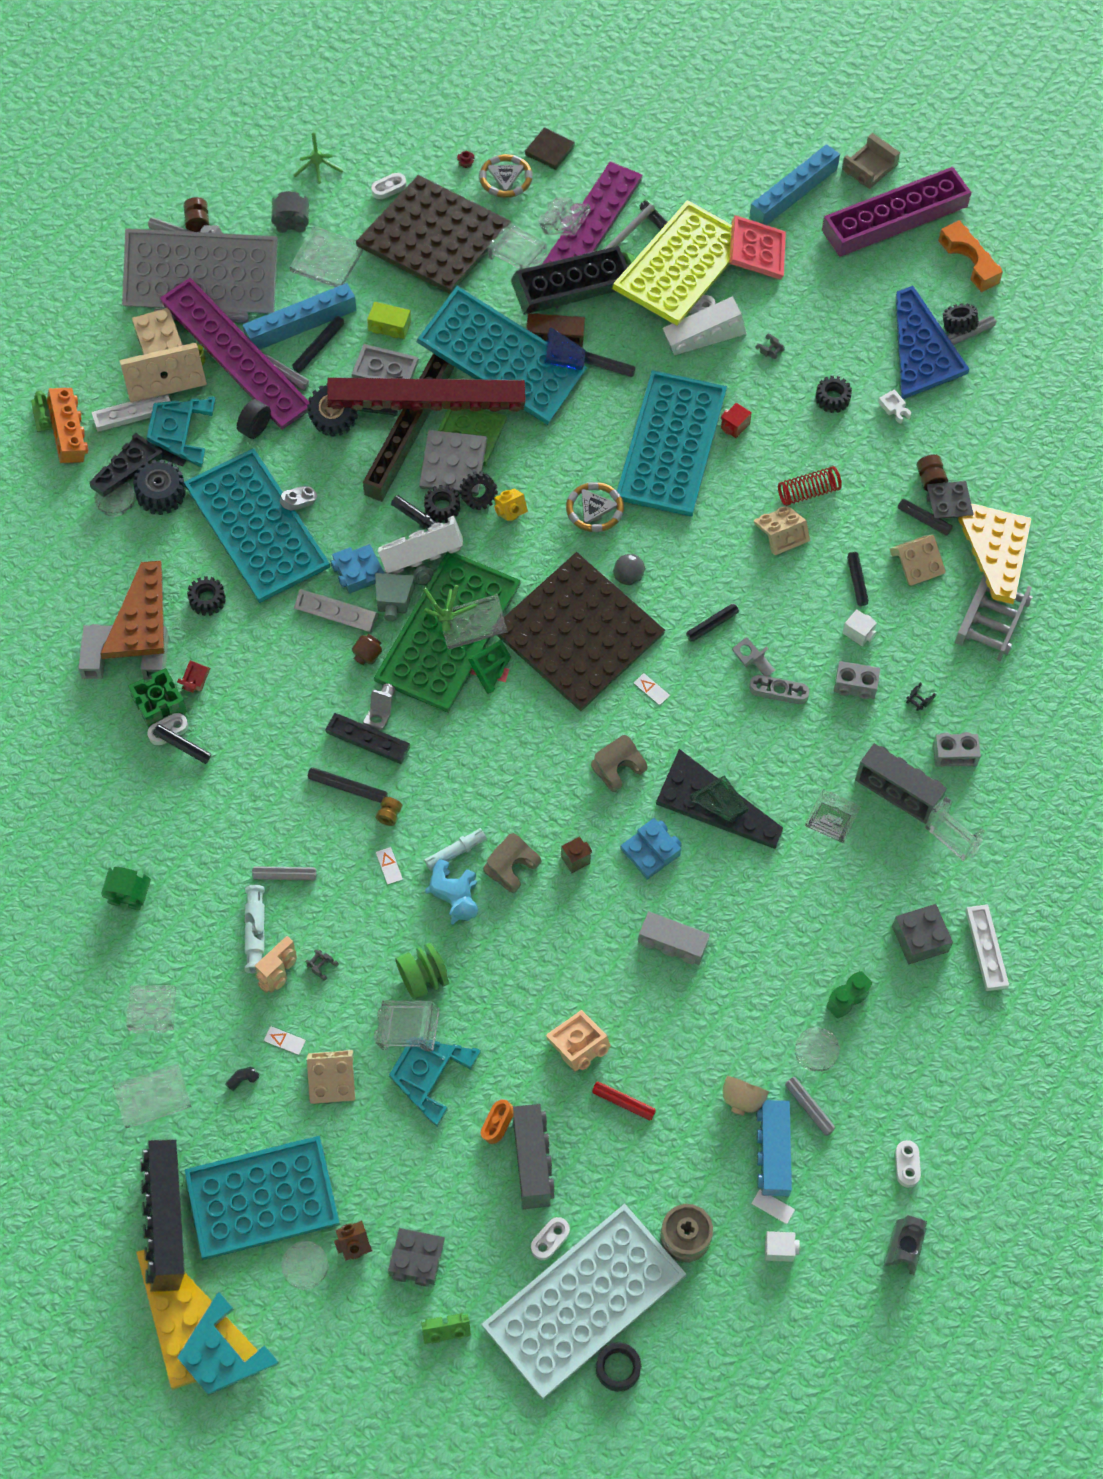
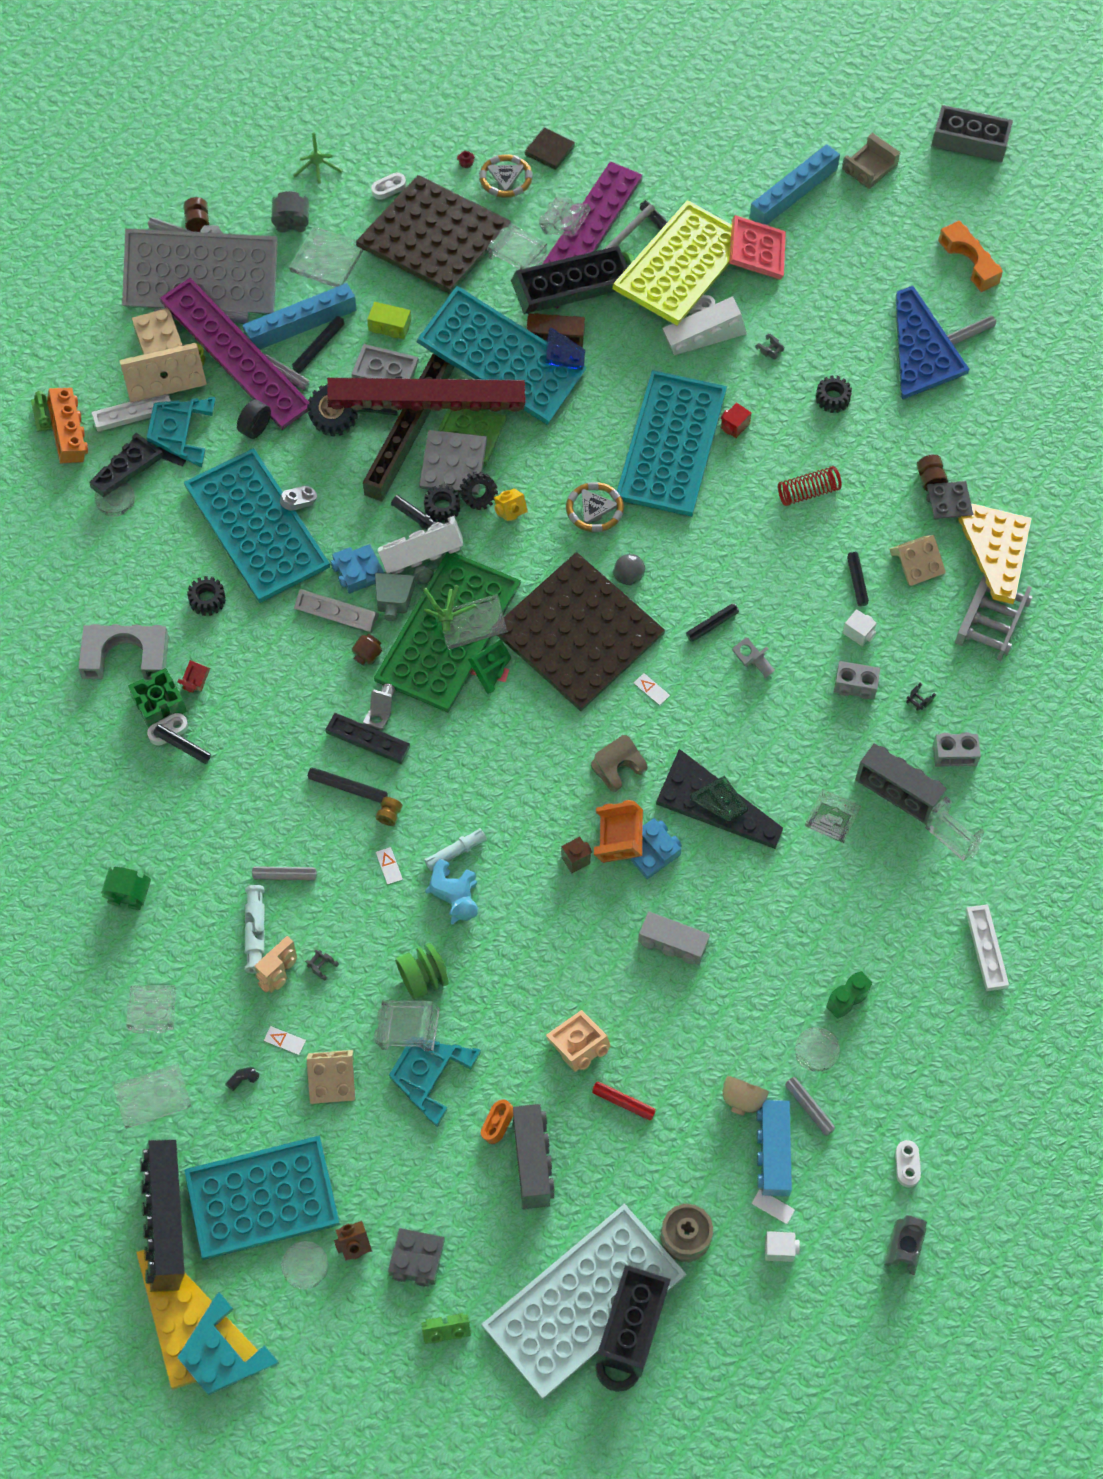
dark orange wing [100,561,165,659] -> none
black wheel [133,460,186,515] -> none
dark tan piece [484,833,542,893] -> none
white plate [531,1217,570,1260] -> none
black axle [580,351,636,377] -> none
light grey beam [749,675,810,704] -> none
tan bracket [754,506,810,555] -> none
magenta brick [821,166,972,257] -> none
white plate [878,389,911,424] -> none
dark grey brick [892,904,953,965] -> none
black axle [898,498,953,535] -> none
black tyre [943,303,979,335] -> none
none -> orange panel [594,800,643,863]
none -> black brick [595,1264,671,1377]
none -> dark grey brick [931,105,1013,162]

